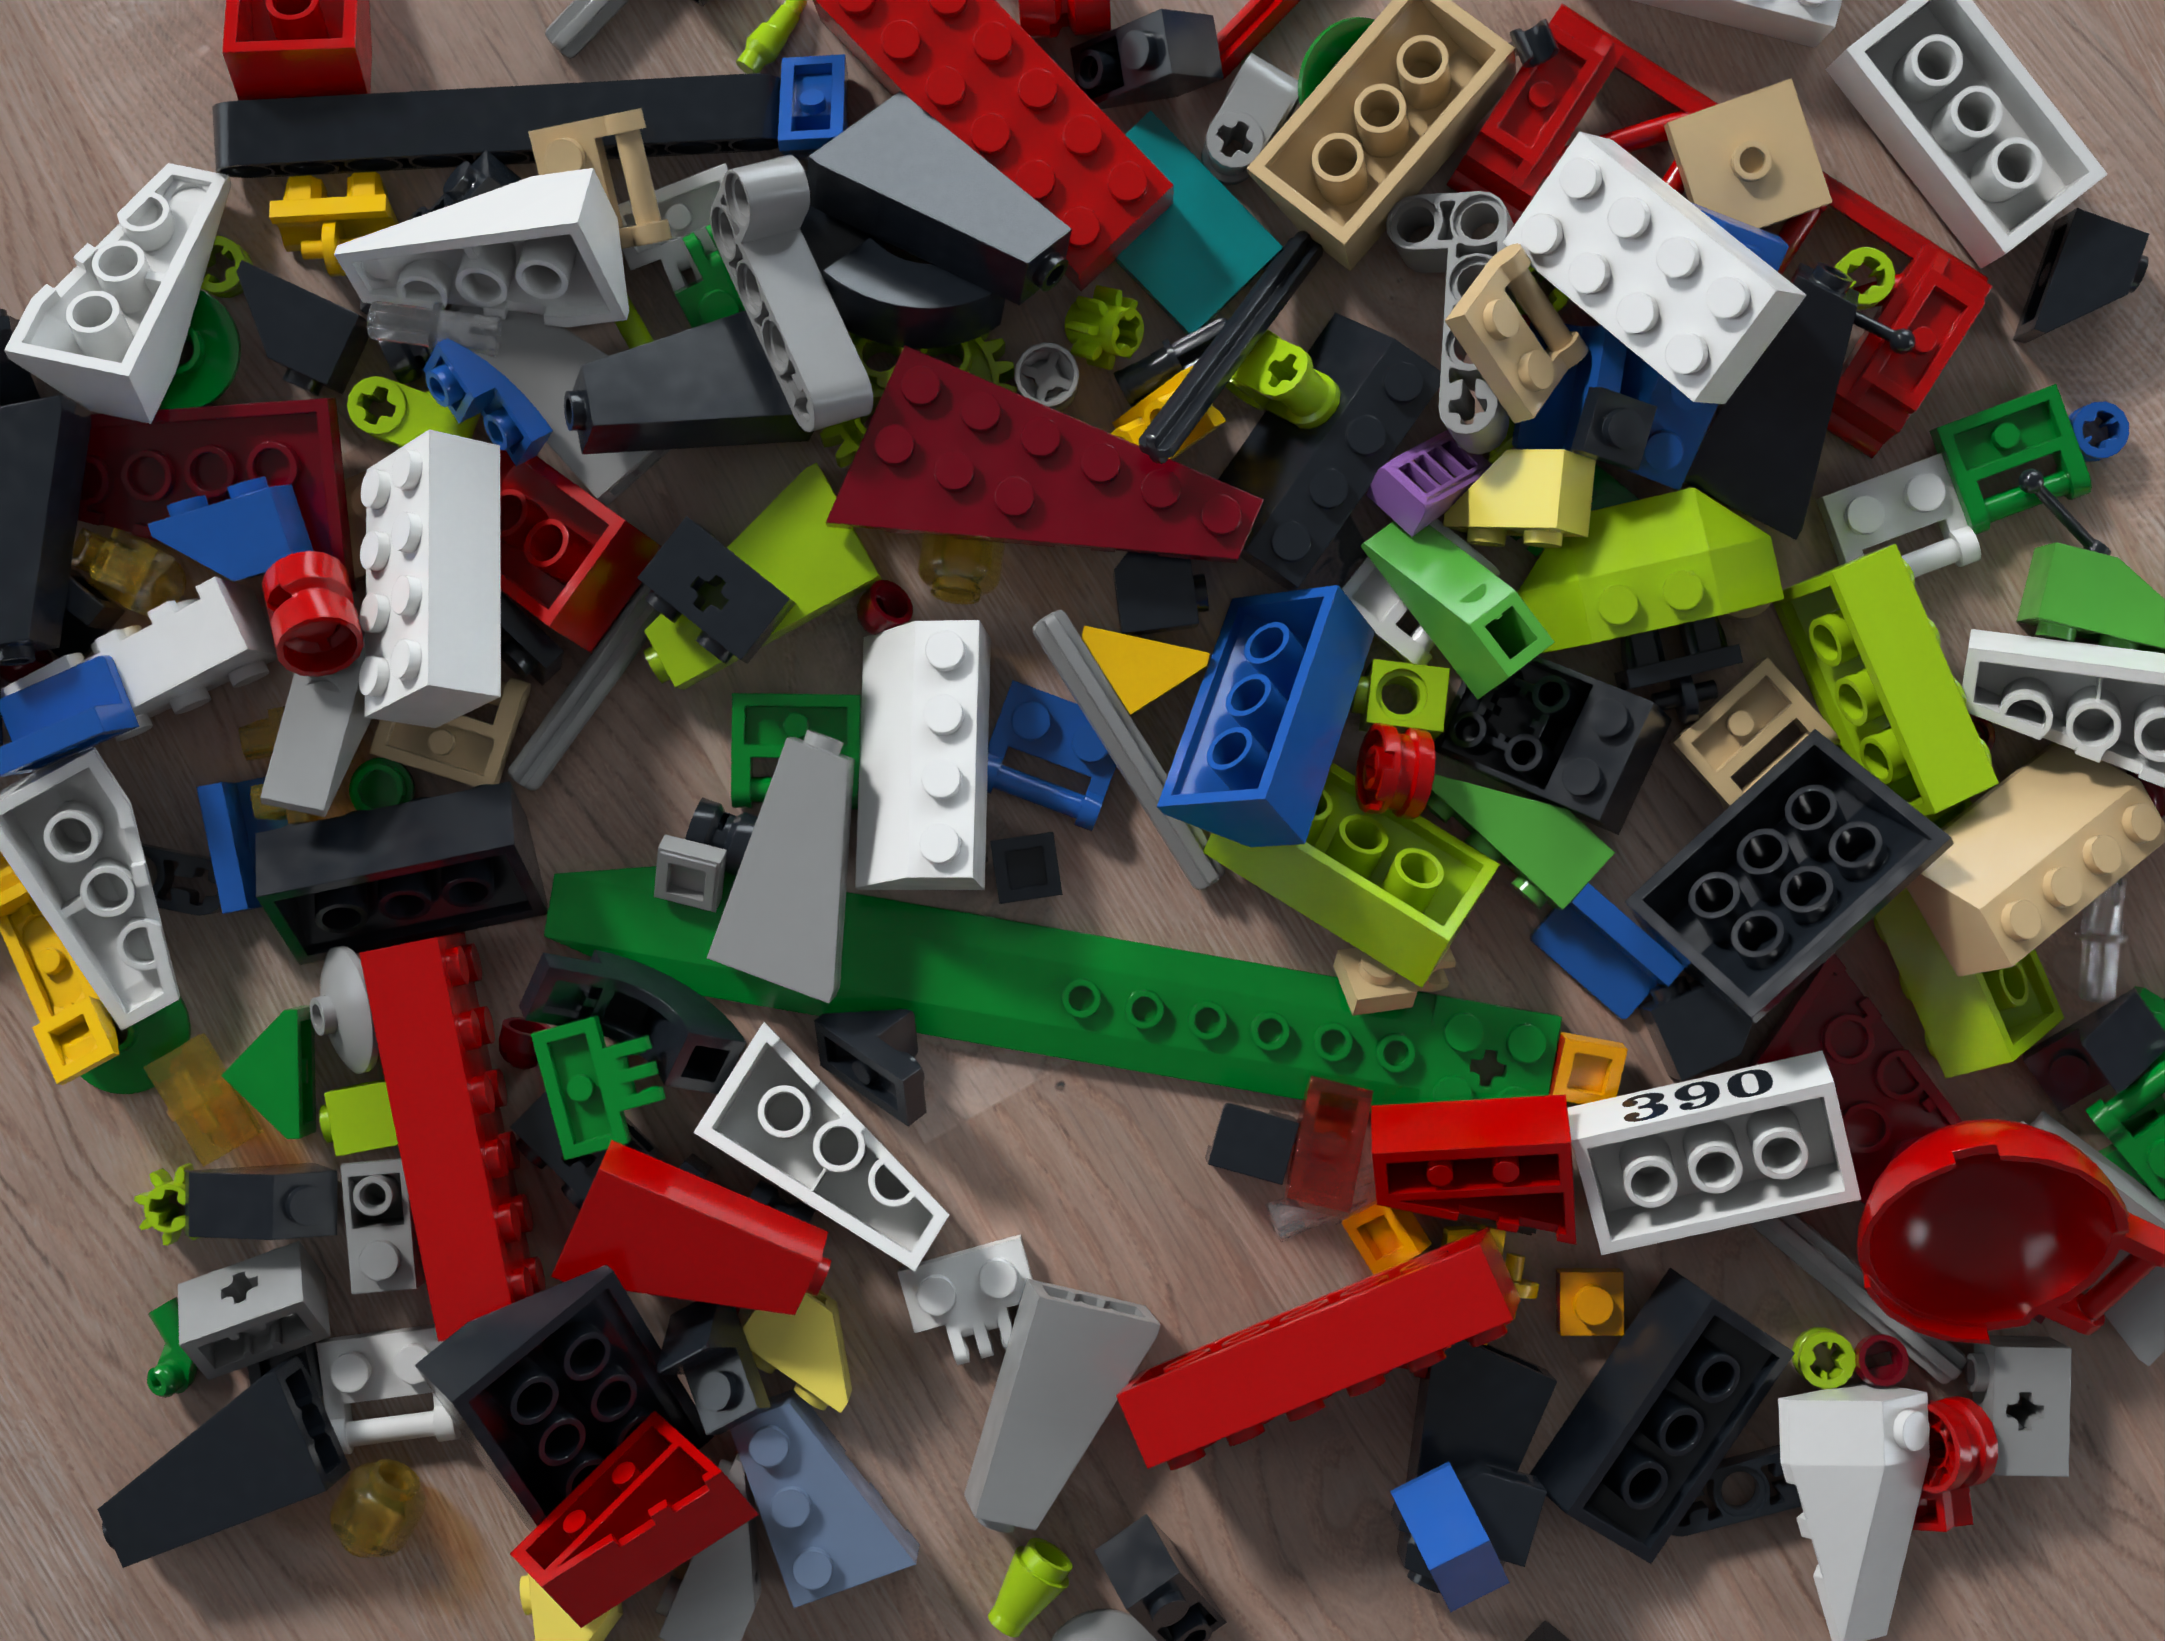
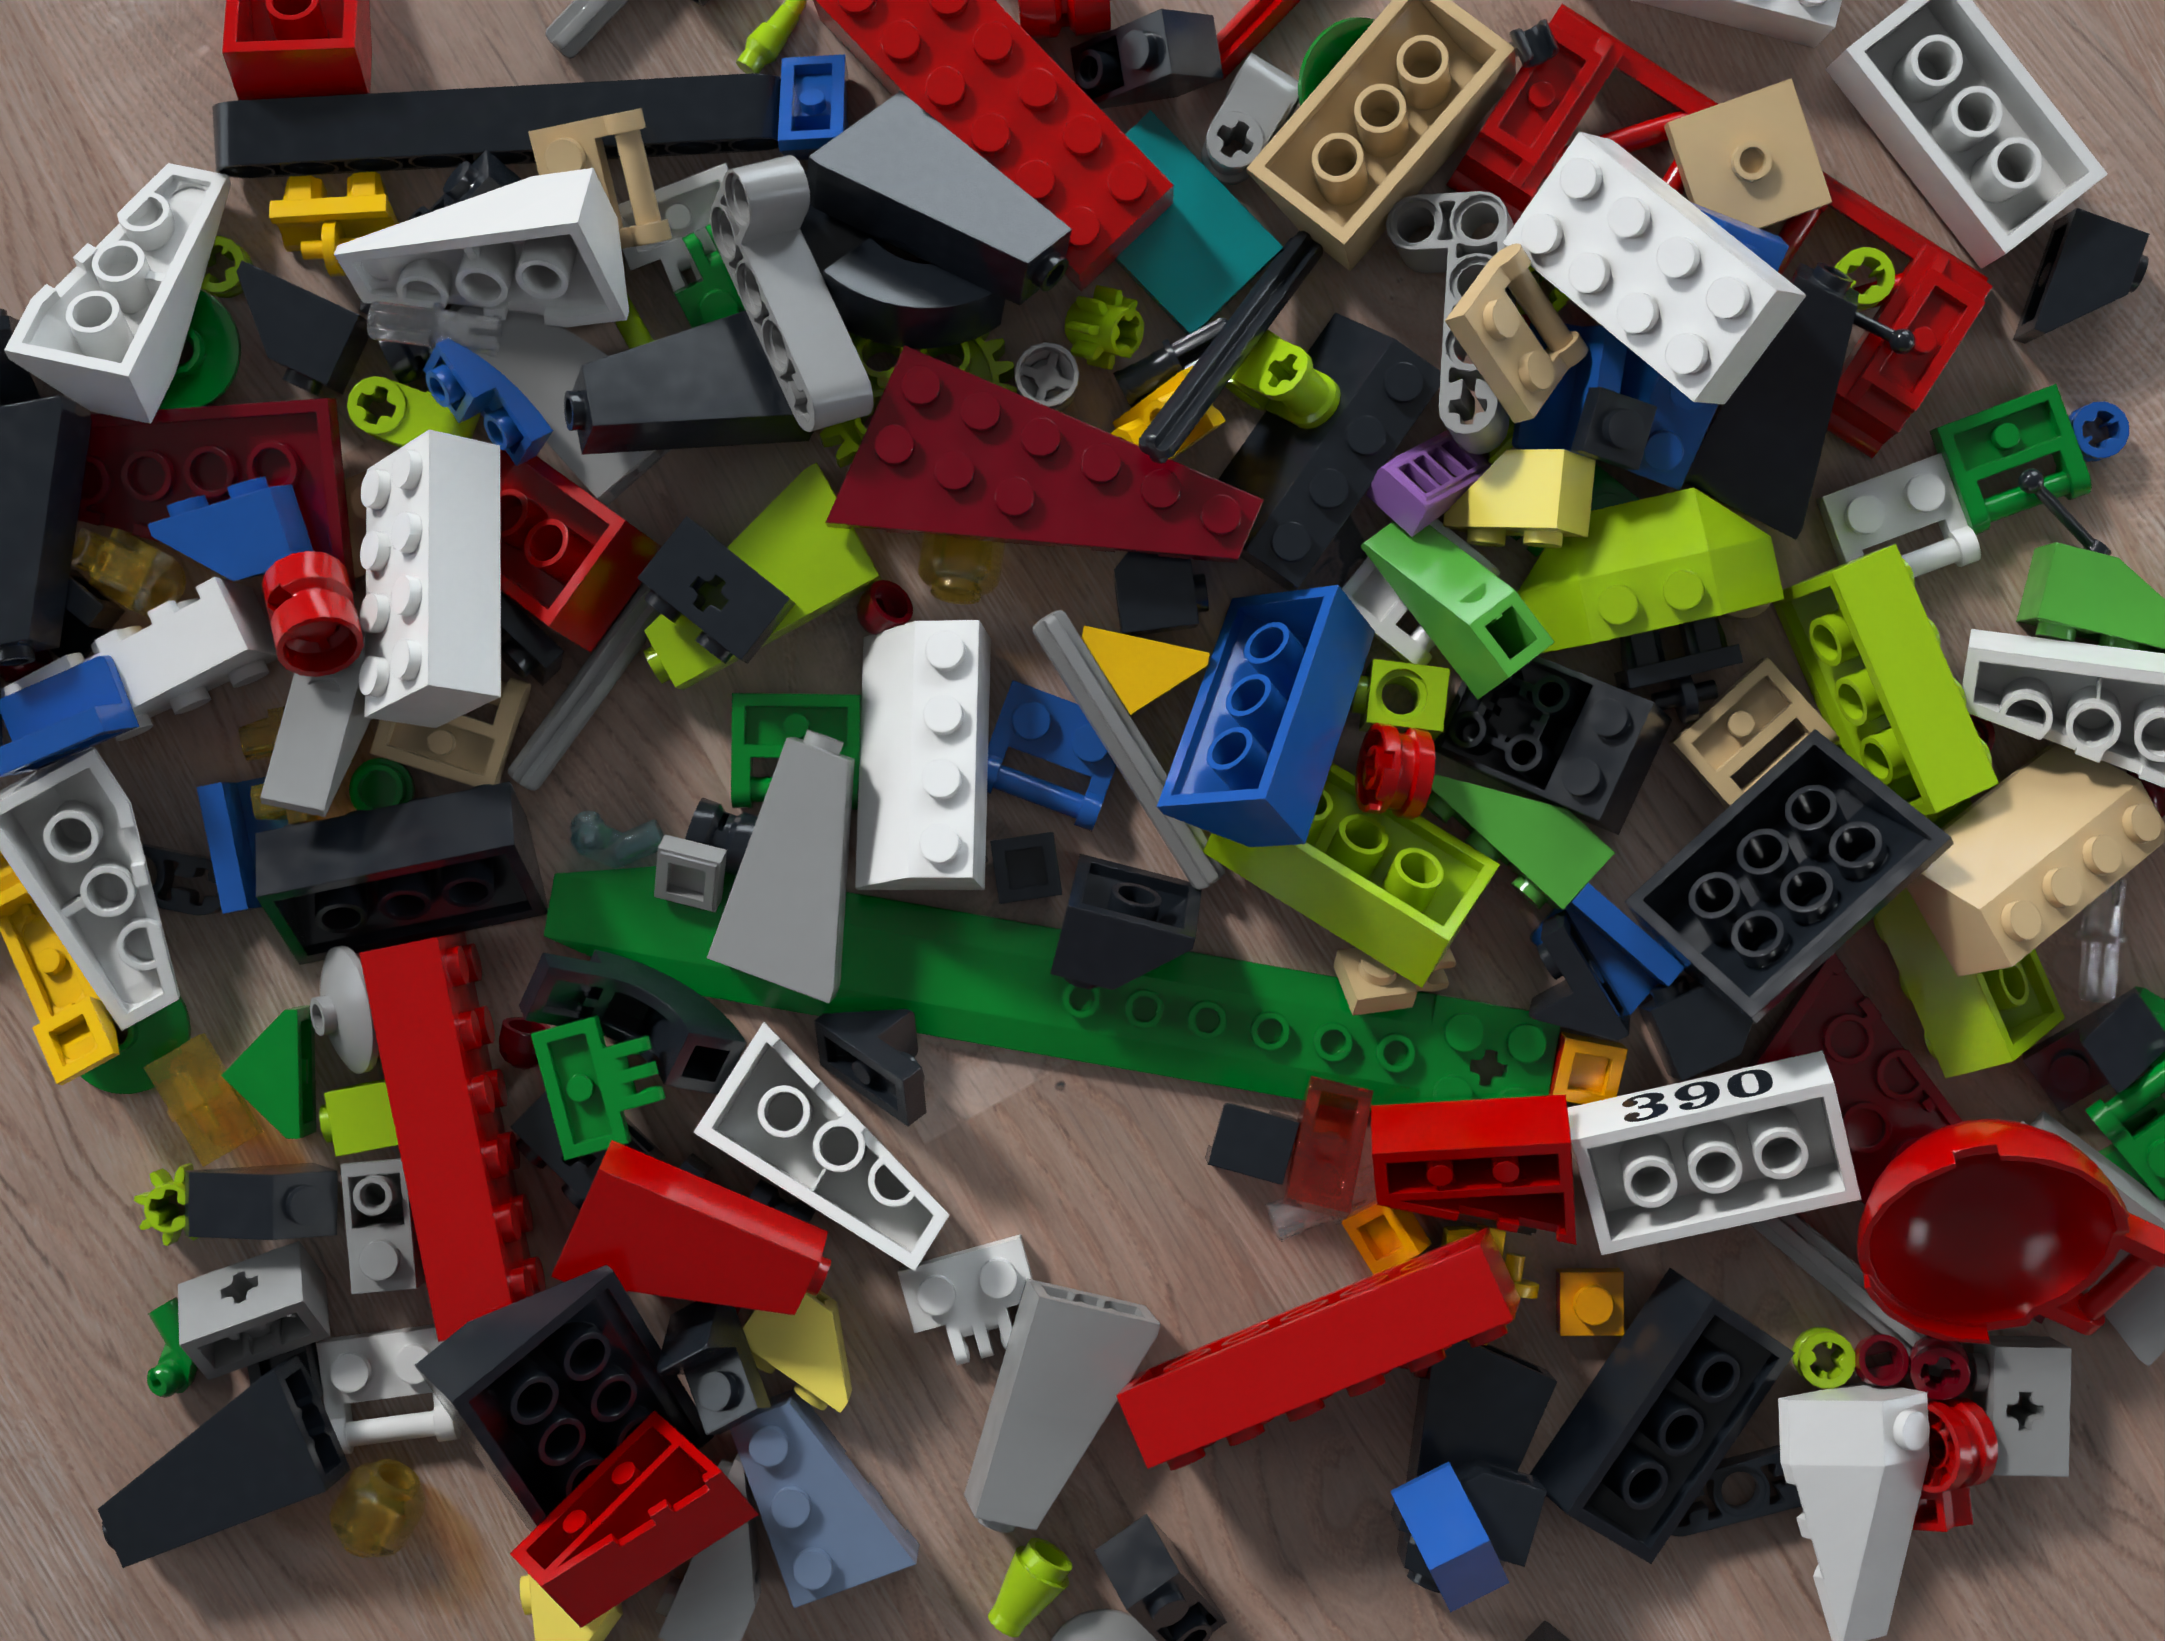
none -> clear light blue arm [570,811,664,868]
none -> black slope [1050,854,1202,990]
none -> black slope [1529,909,1630,1041]
none -> dark red bush [1909,1336,1971,1400]

